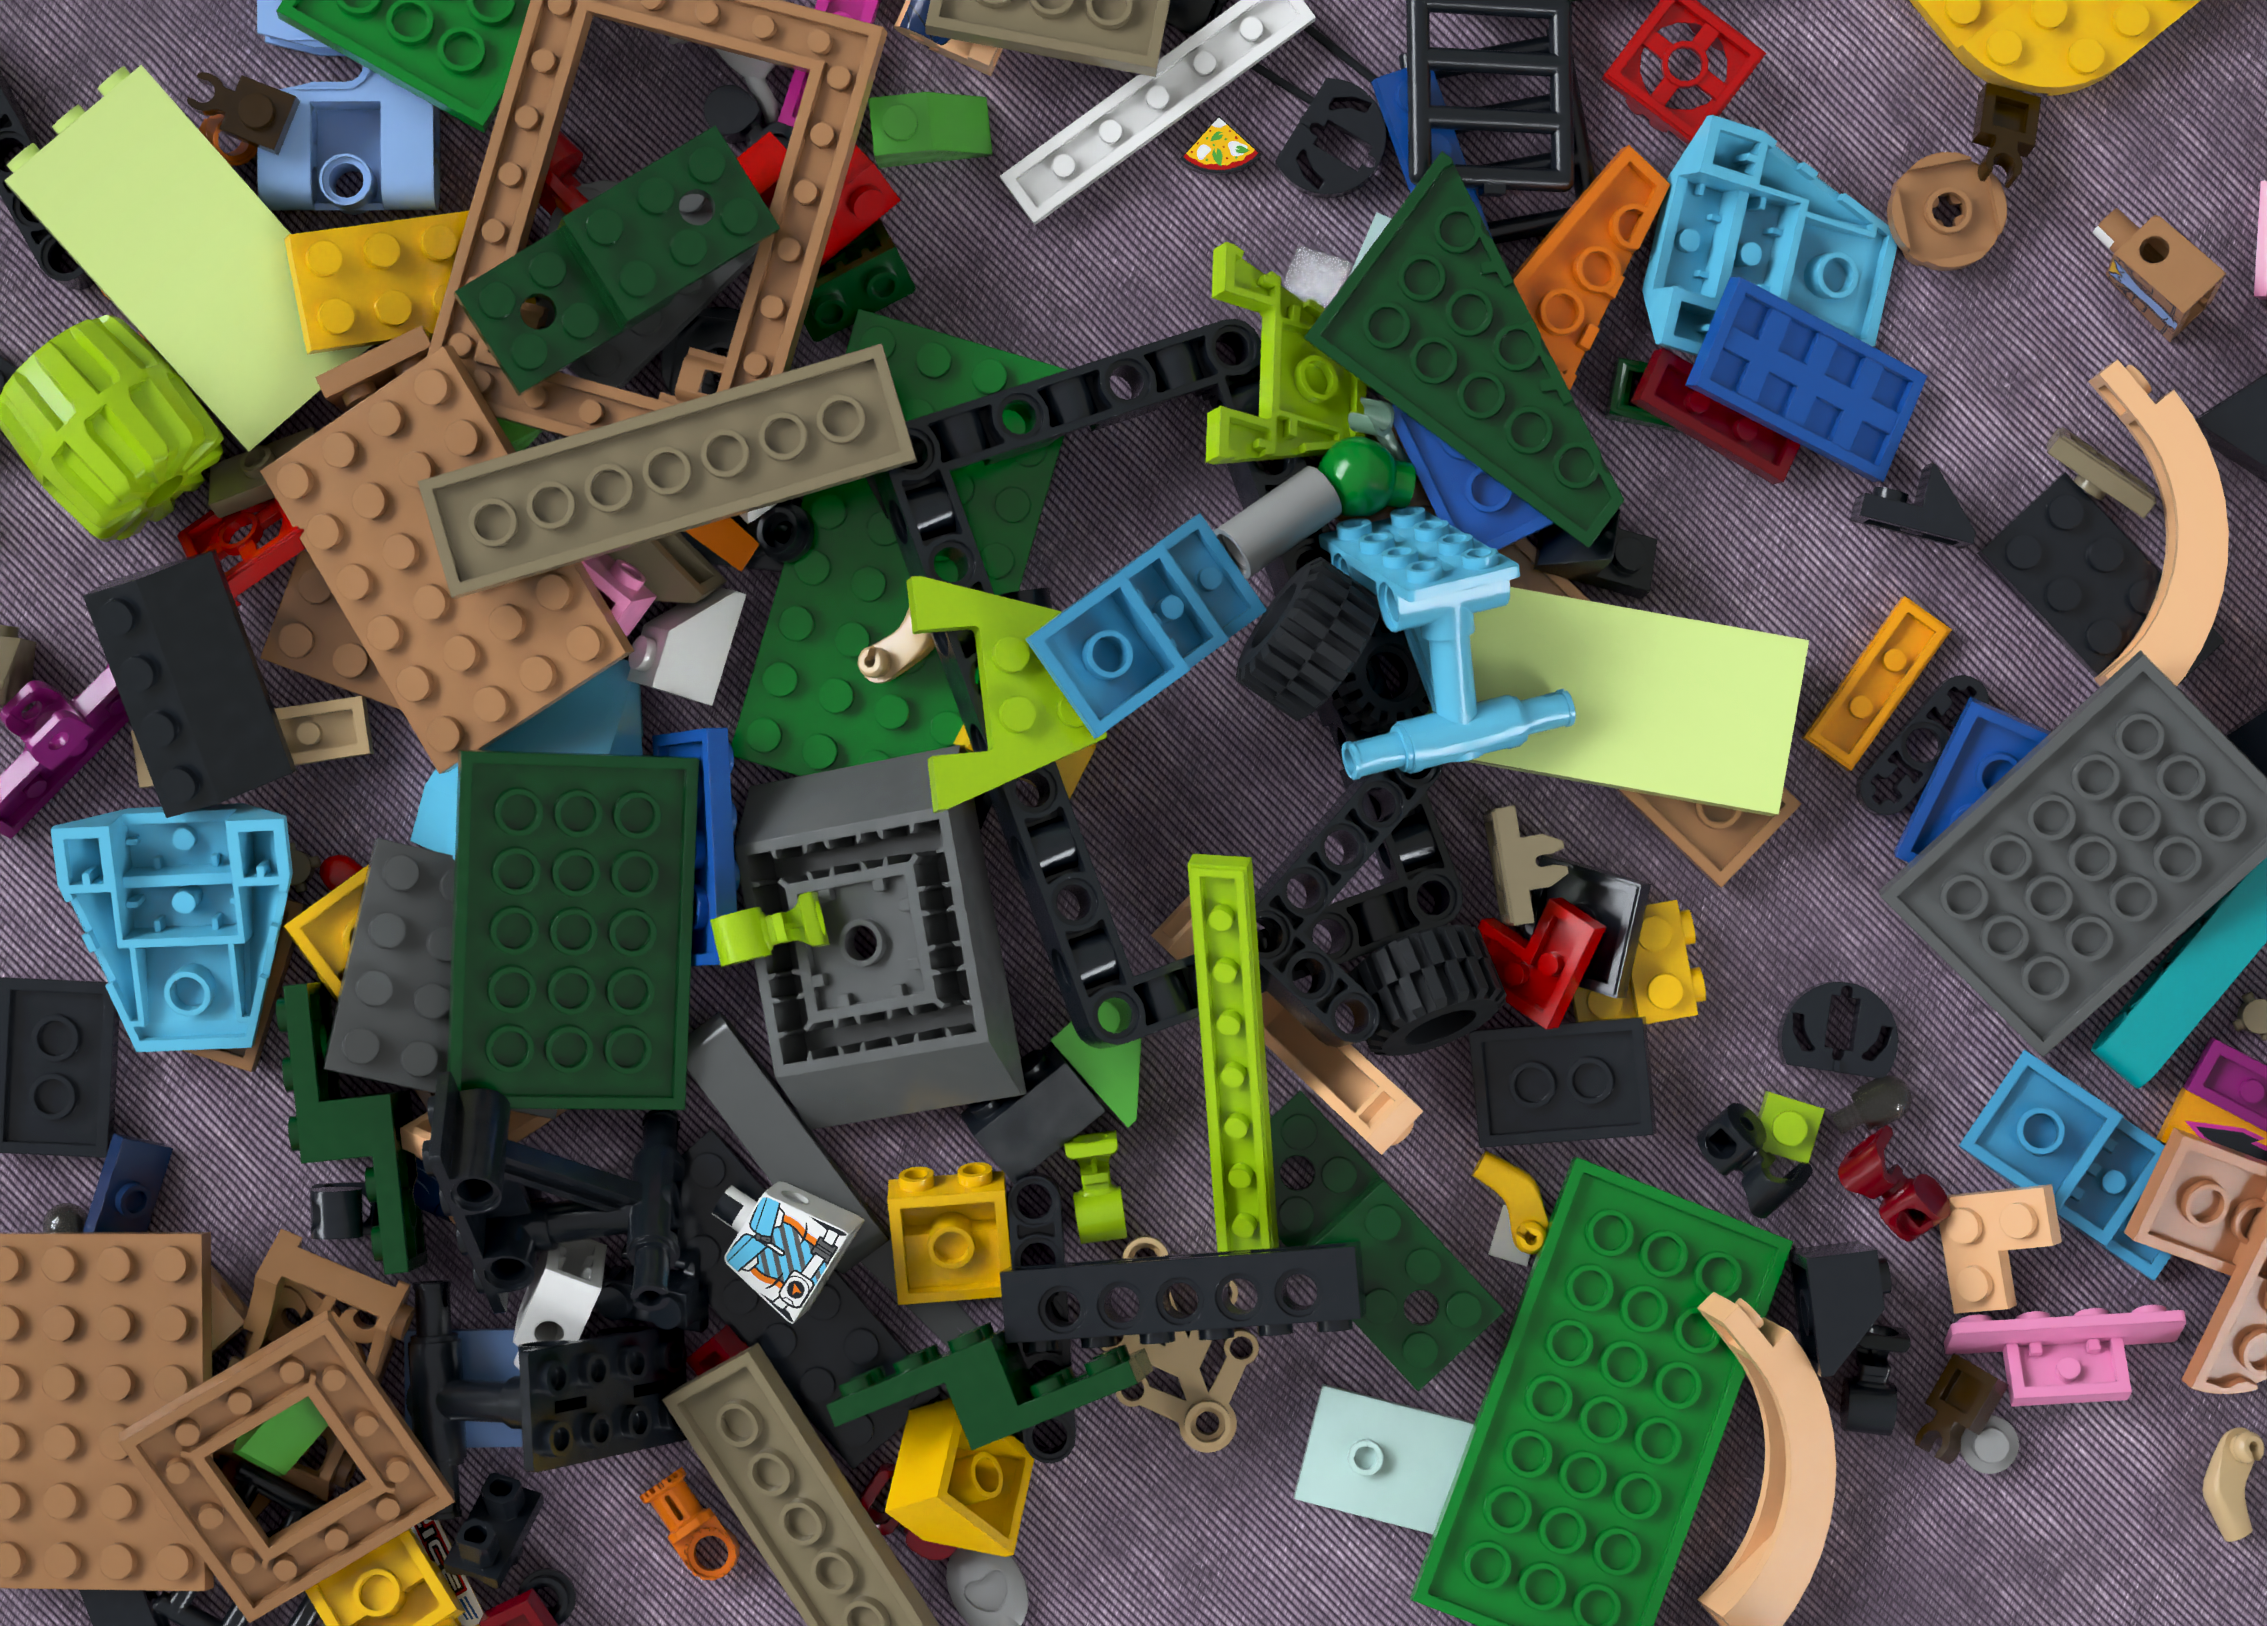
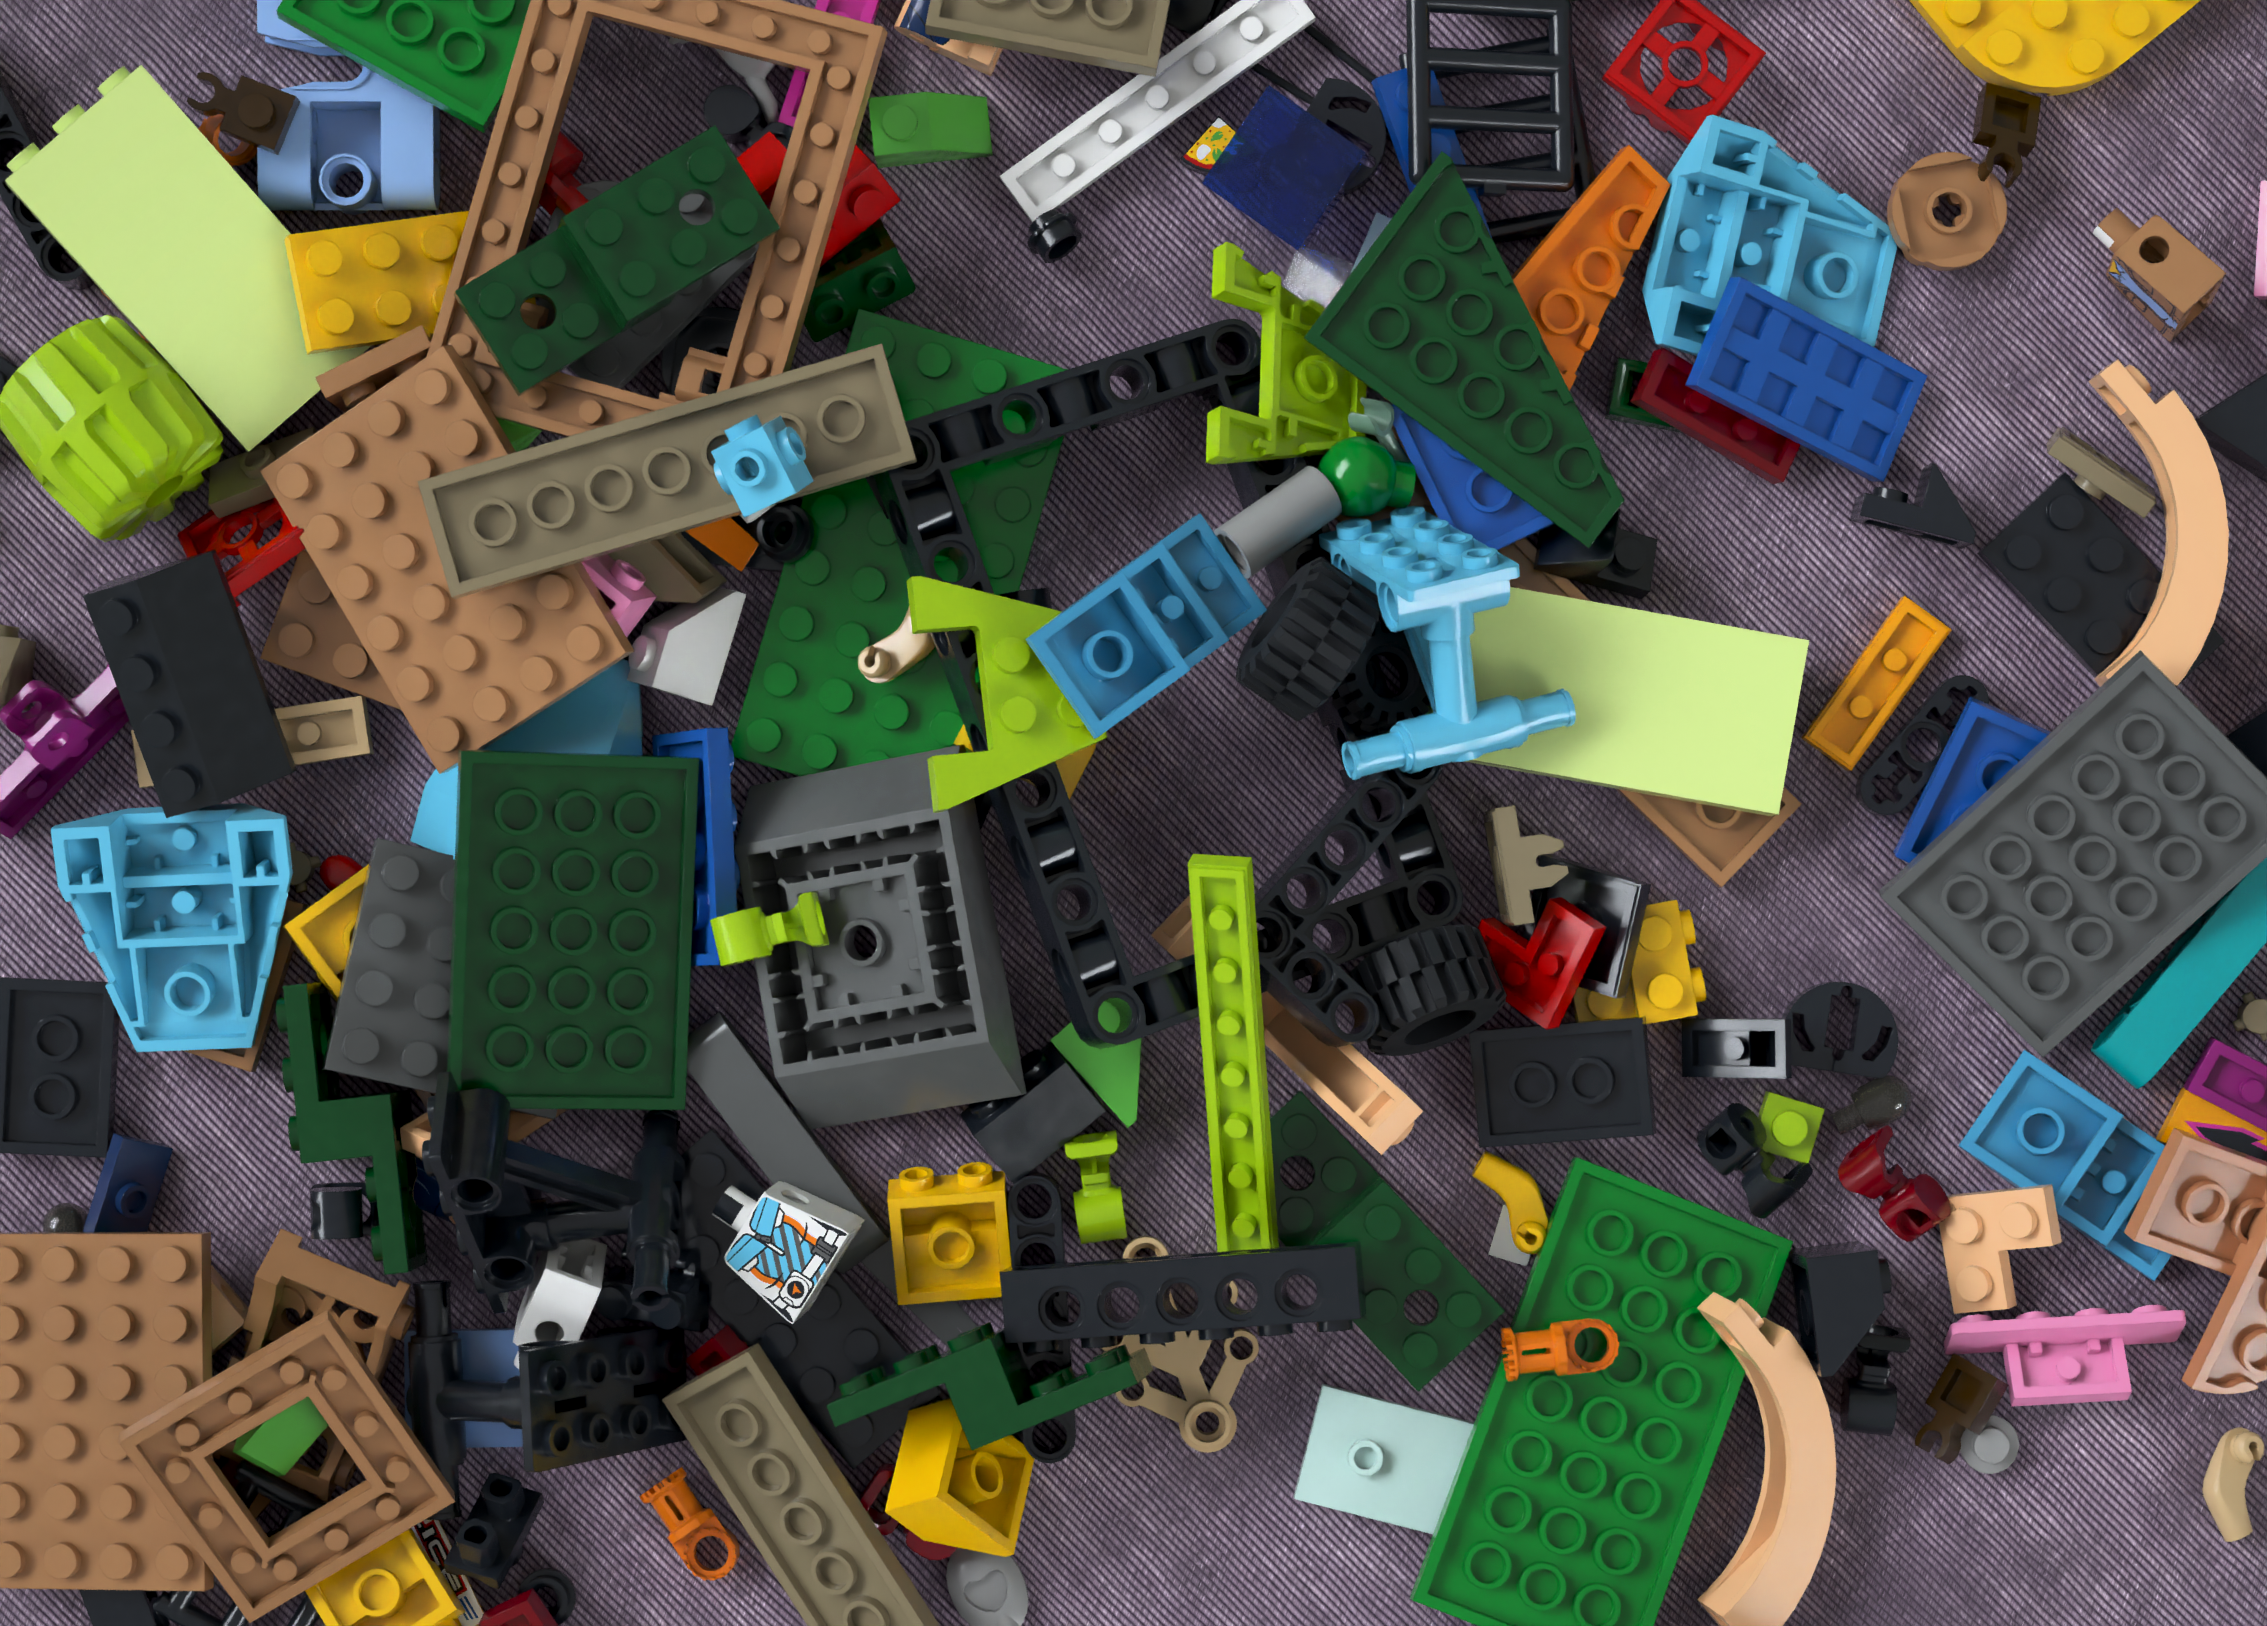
none -> medium azure brick [711,414,813,518]
none -> black plate [1027,210,1082,263]
none -> clear blue brick [1202,85,1368,253]
none -> orange connector [1501,1318,1619,1381]
none -> black slope [1682,1018,1792,1079]

